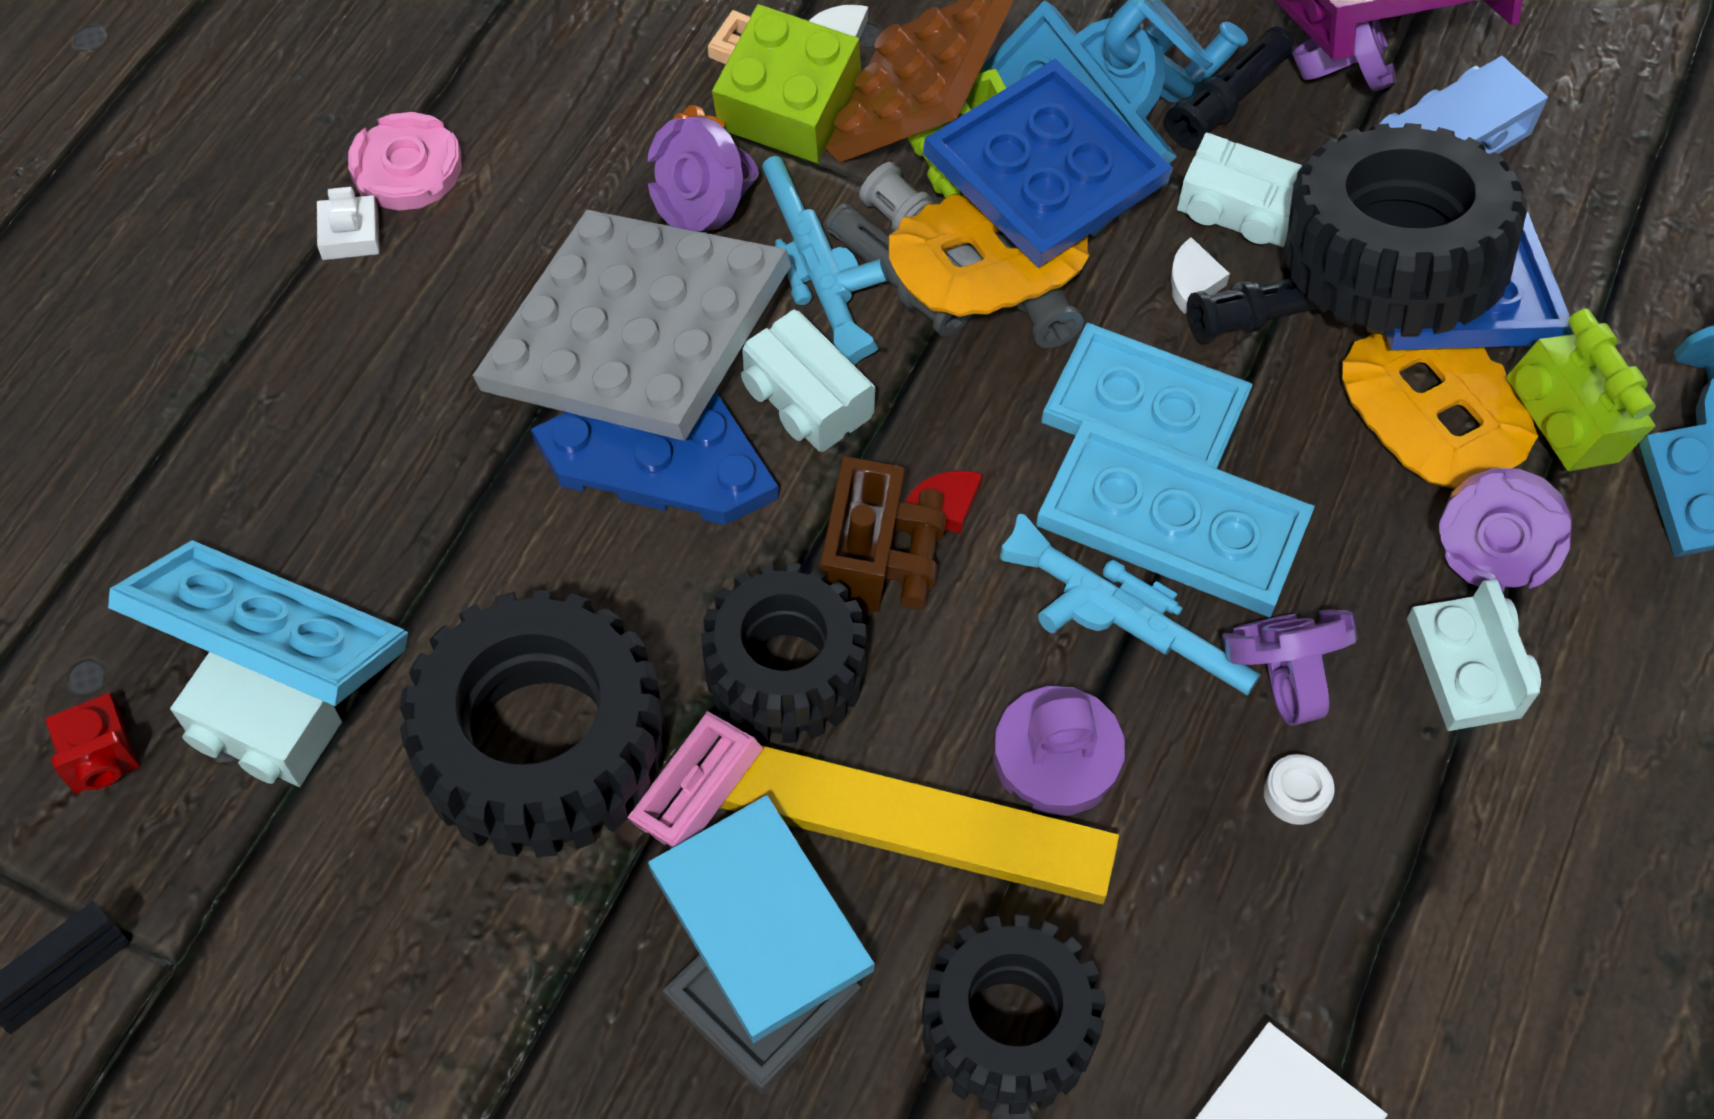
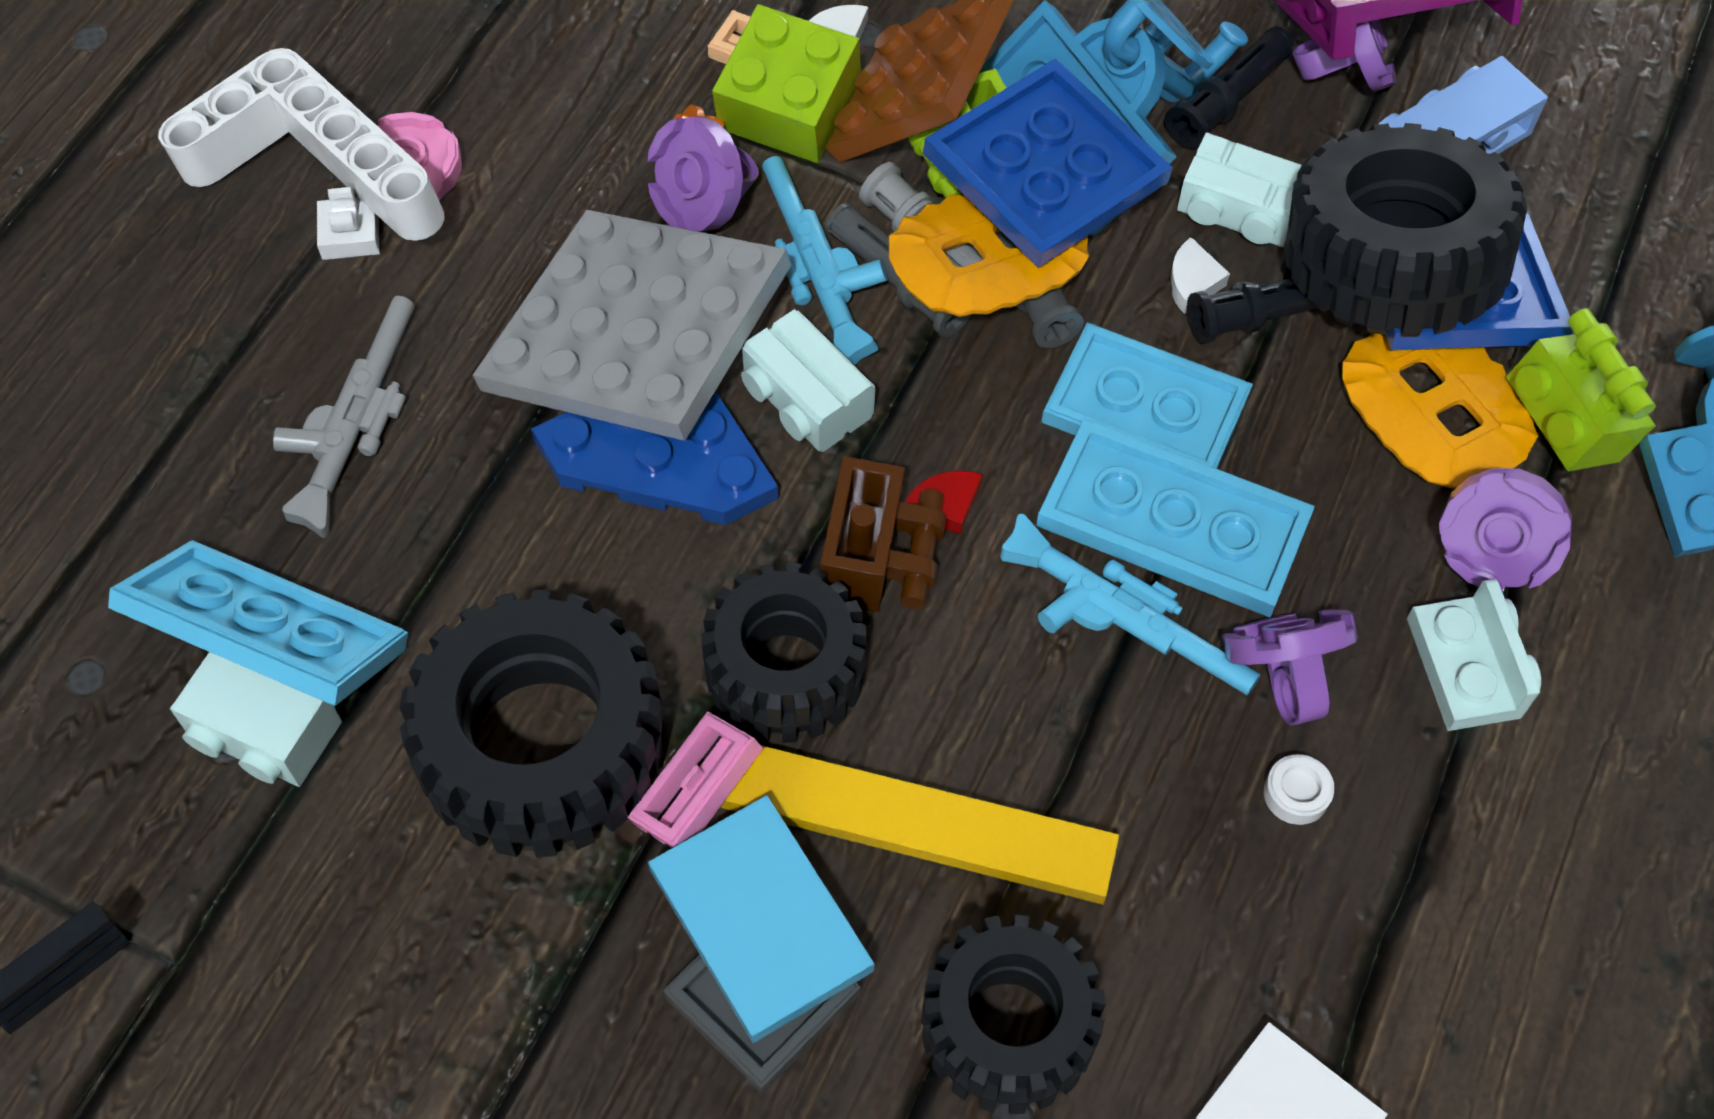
red bracket [45,692,140,794] -> none
medium lavender tile [993,686,1125,816] -> none
none -> white beam [158,48,444,241]
none -> light grey piece [273,296,415,538]

